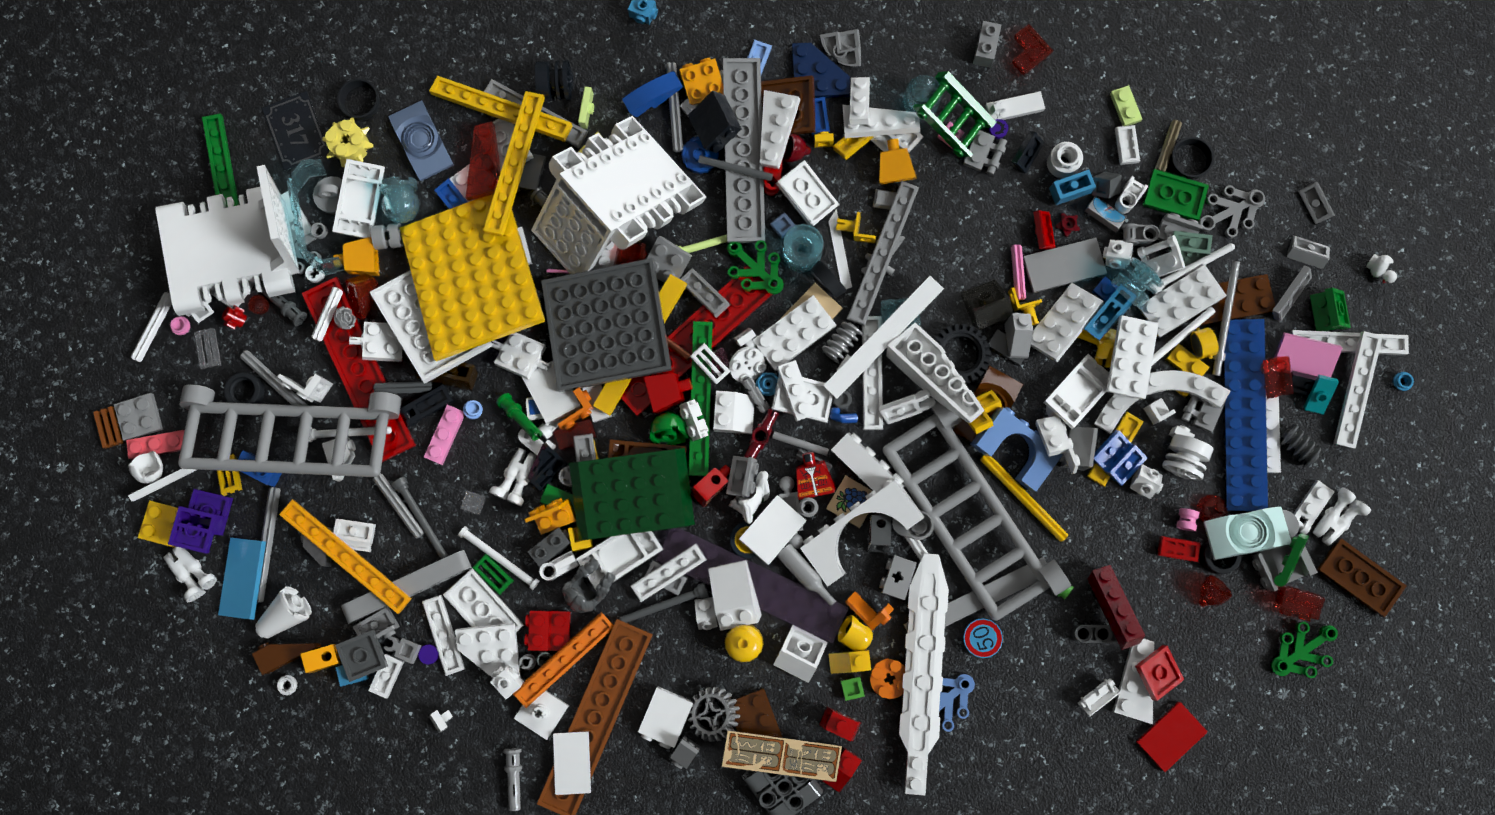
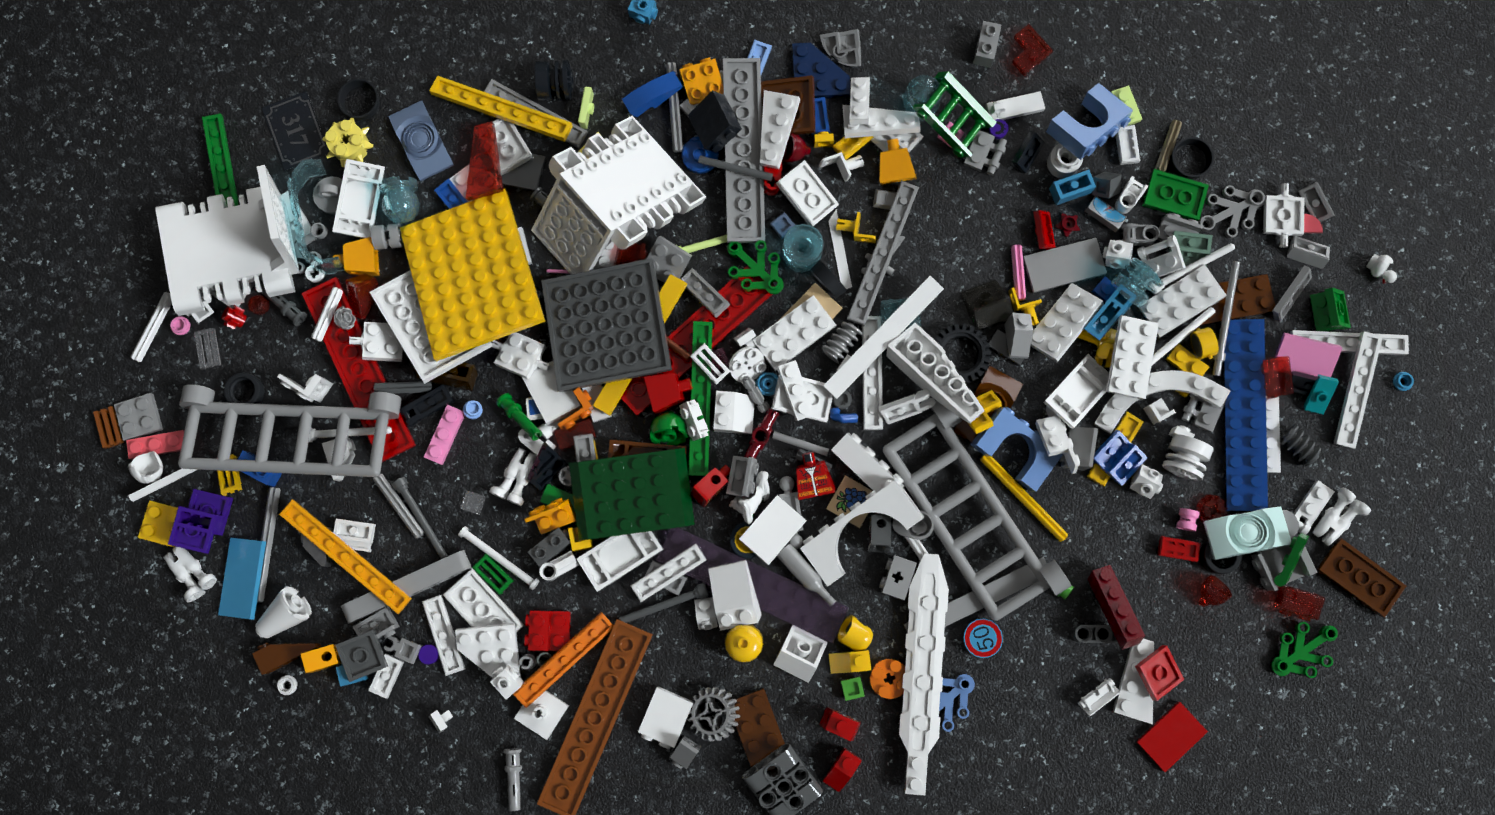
light grey axle [240,350,308,406] -> none
yellow plate [483,91,545,237] -> none
white sticker [553,732,591,795] -> none
dark grey hair [562,558,616,613] -> none
sticker [722,731,842,782] -> none
light grey cone [799,497,818,517] -> none
orange bracket [845,592,894,630] -> none
none -> white bracket [819,152,864,182]
none -> medium blue arch [1046,83,1133,160]
none -> white plate [1263,183,1305,248]
none -> coral tile [1304,214,1323,233]

